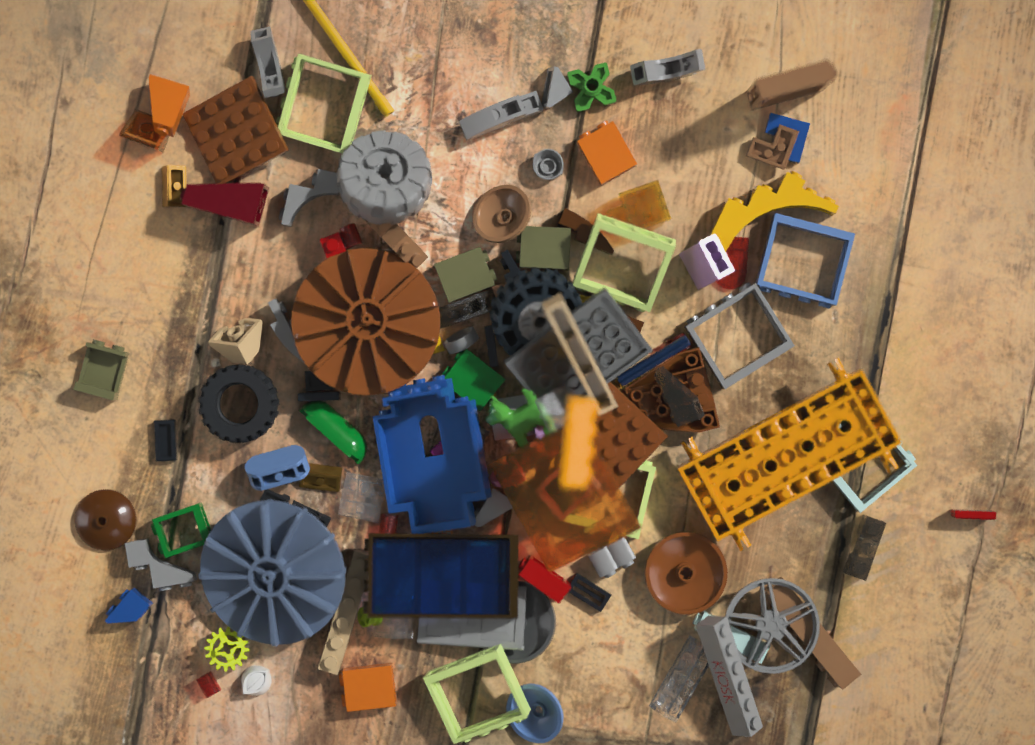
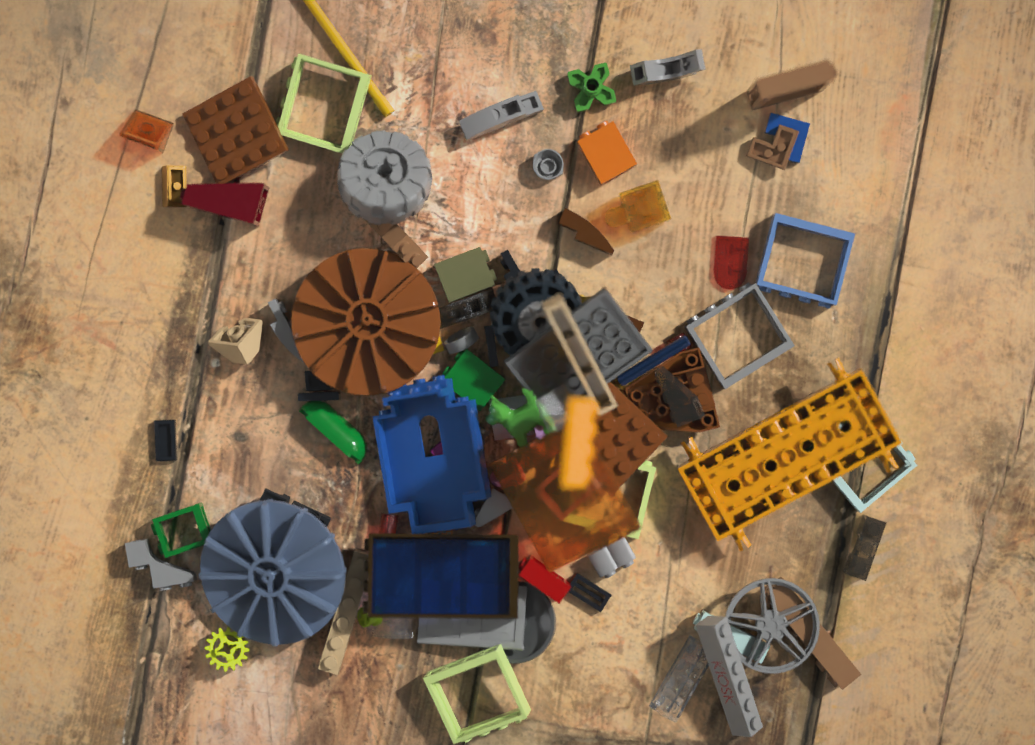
olive panel [73,339,130,400] -> none
reddish brown dish [75,489,137,551] -> none
blue slope [105,588,153,624] -> none
orange slope [149,74,190,137] -> none
clear red piece [196,671,222,698] -> none
black tyre [198,365,280,443] -> none
white hat [241,665,272,696] -> none
medium blue brick [245,445,310,491] -> none
light grey arch [250,26,285,98] -> none
light grey arch [279,169,340,227] -> none
pearl gold slope [299,463,343,492] -> none
red brick [319,232,347,259] -> none
clear slope [338,472,385,523] -> none
clear red piece [339,223,362,249] -> none
orange brick [339,663,397,712] -> none
medium nougat dish [473,185,531,243] -> none
medium blue dish [506,683,563,743] -> none
olive brick [516,226,571,270] -> none
light grey slope [541,66,573,109] -> none
yellowish green window [573,213,676,312] -> none
dark orange dish [645,532,728,615] -> none
lavender brick [679,234,735,290] -> none
yellow arch [709,171,839,252] -> none
red tile [951,509,996,520] -> none

